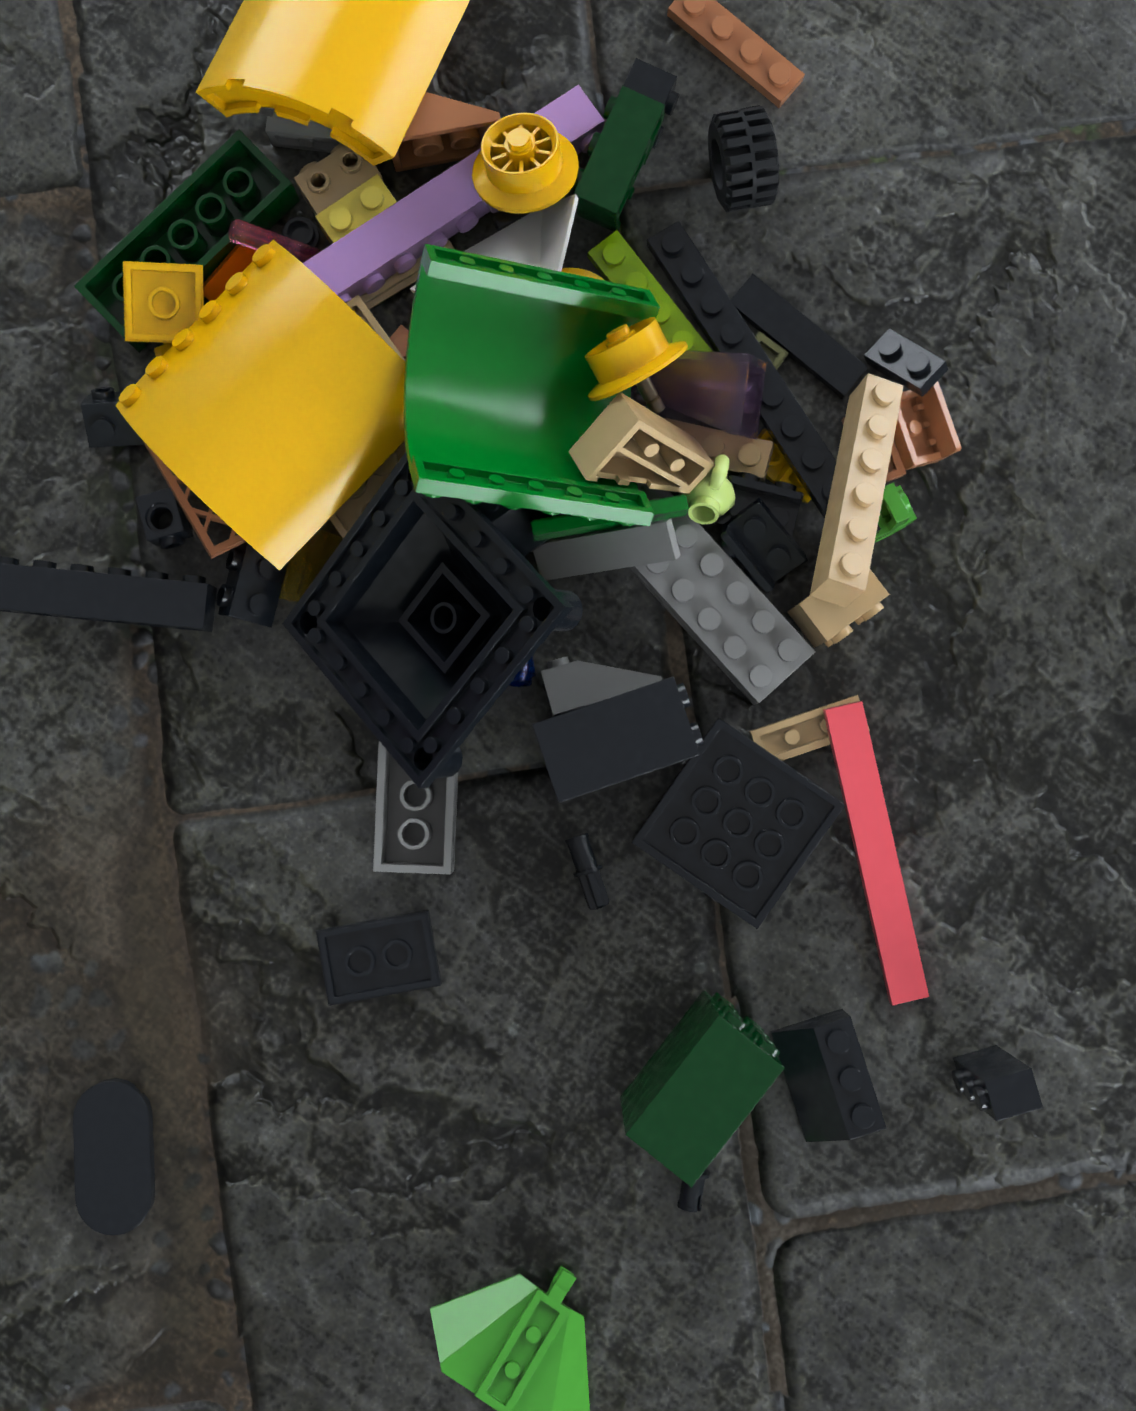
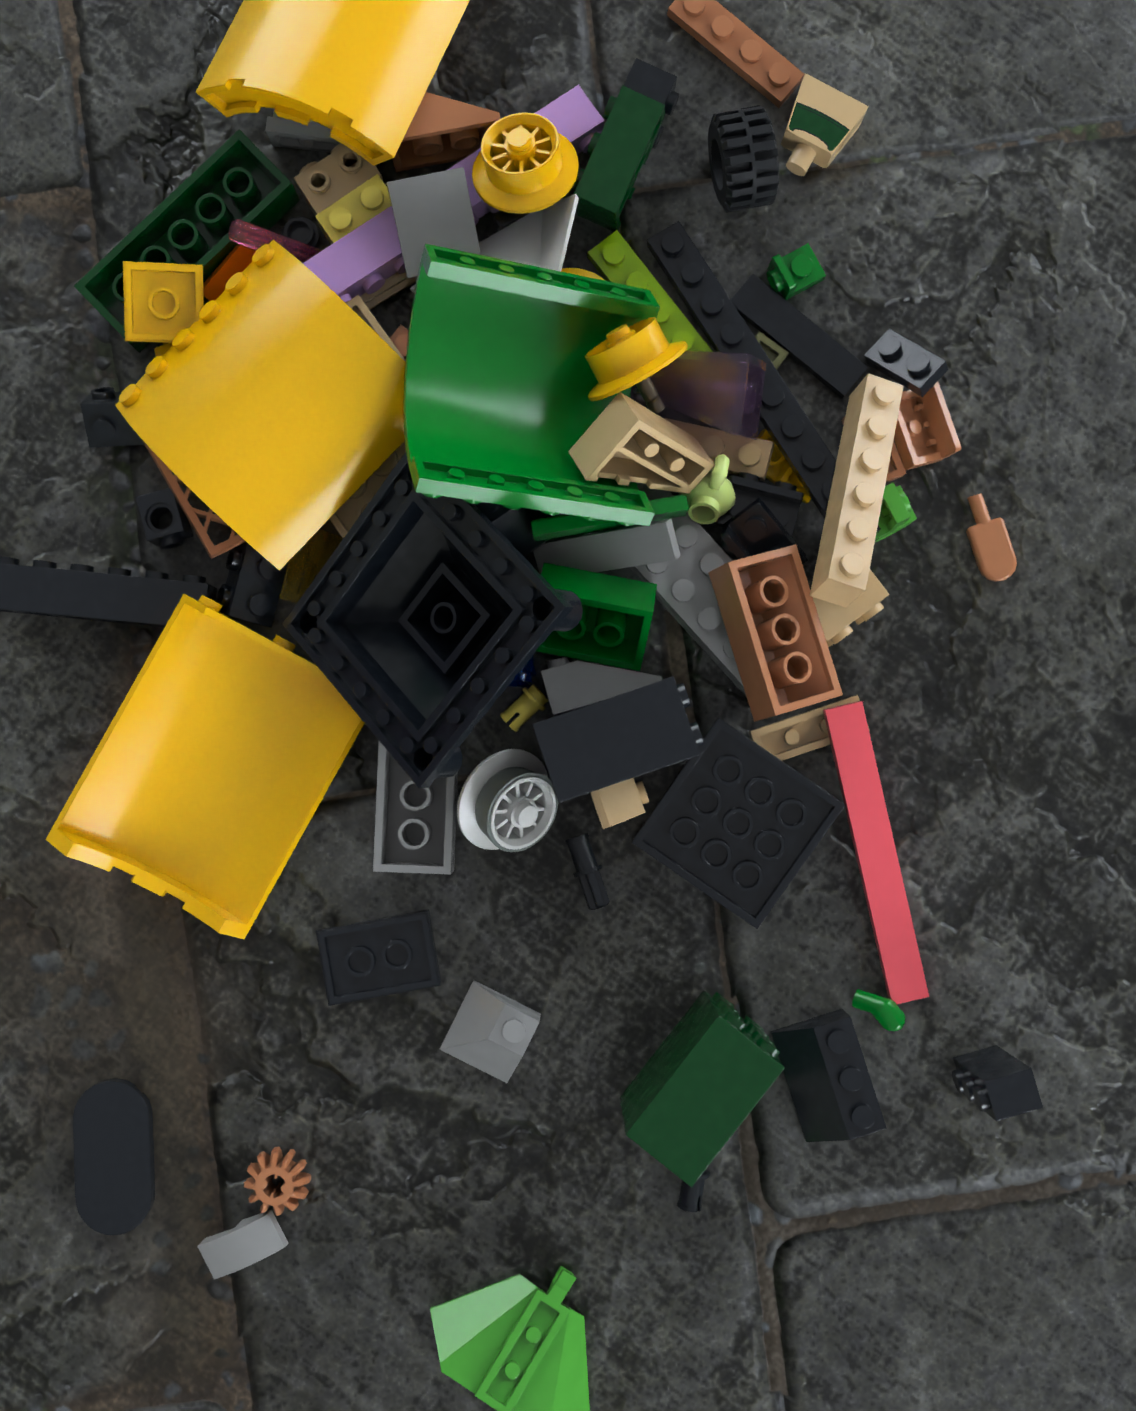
none -> yellow panel [45,594,364,939]
none -> light grey slope [197,1210,288,1280]
none -> nougat gear [244,1146,311,1216]
none -> light grey panel [386,167,481,282]
none -> light grey slope [440,980,541,1083]
none -> white piece [457,749,558,852]
none -> light yellow pin [500,684,549,732]
none -> green brick [536,563,657,671]
none -> tan slope [590,778,649,829]
none -> nougat slope [708,544,843,722]
none -> green bracket [767,243,826,300]
none -> tan torso [781,73,869,176]
none -> green arm [852,989,905,1032]
none -> nougat piece [966,493,1017,582]

